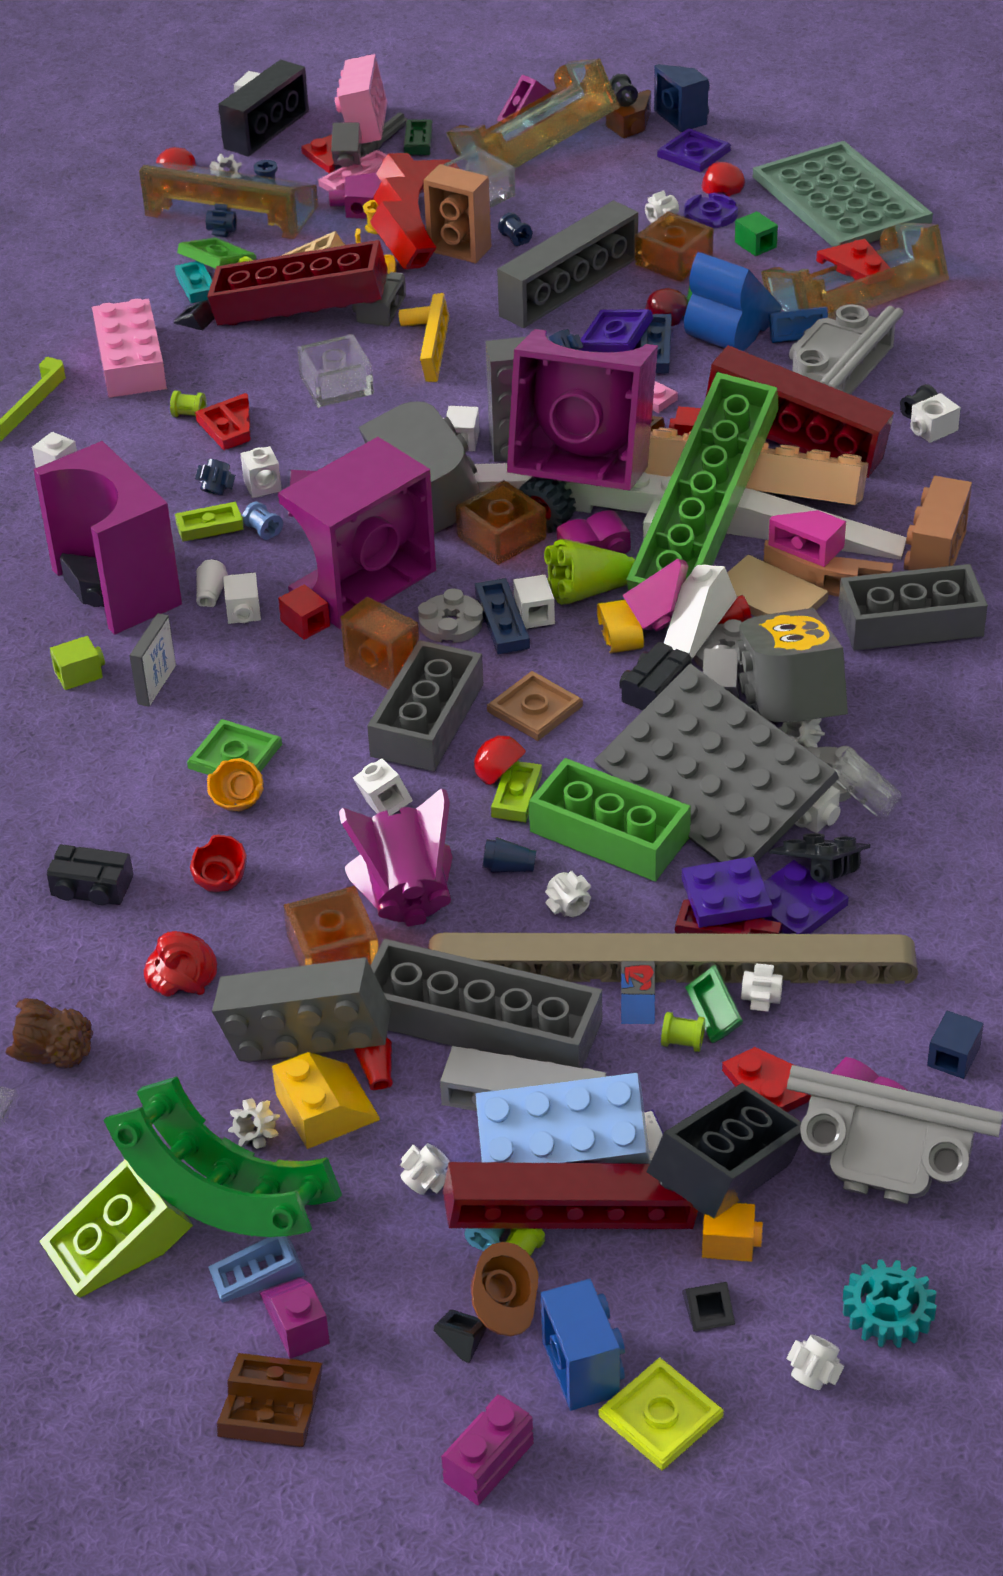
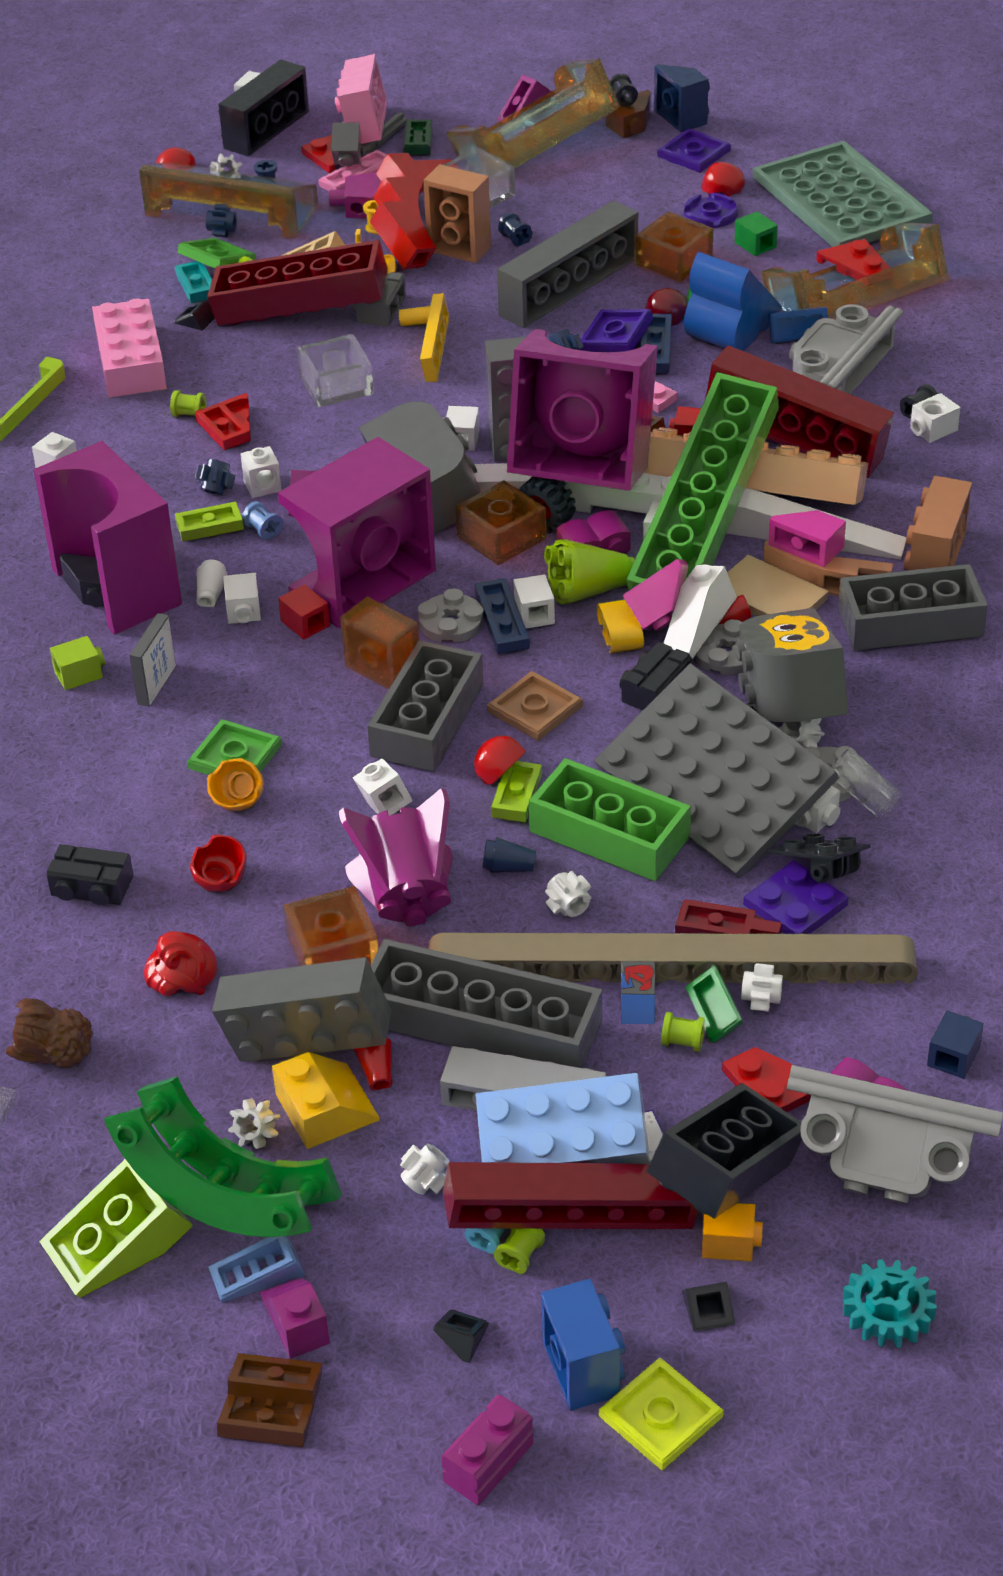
dark orange piece [471,1242,539,1337] -> none
white gear [645,191,679,226] -> none
dark purple plate [682,857,772,928] -> none
light grey brick [703,645,740,699] -> none
white gear [786,1335,844,1390] -> none

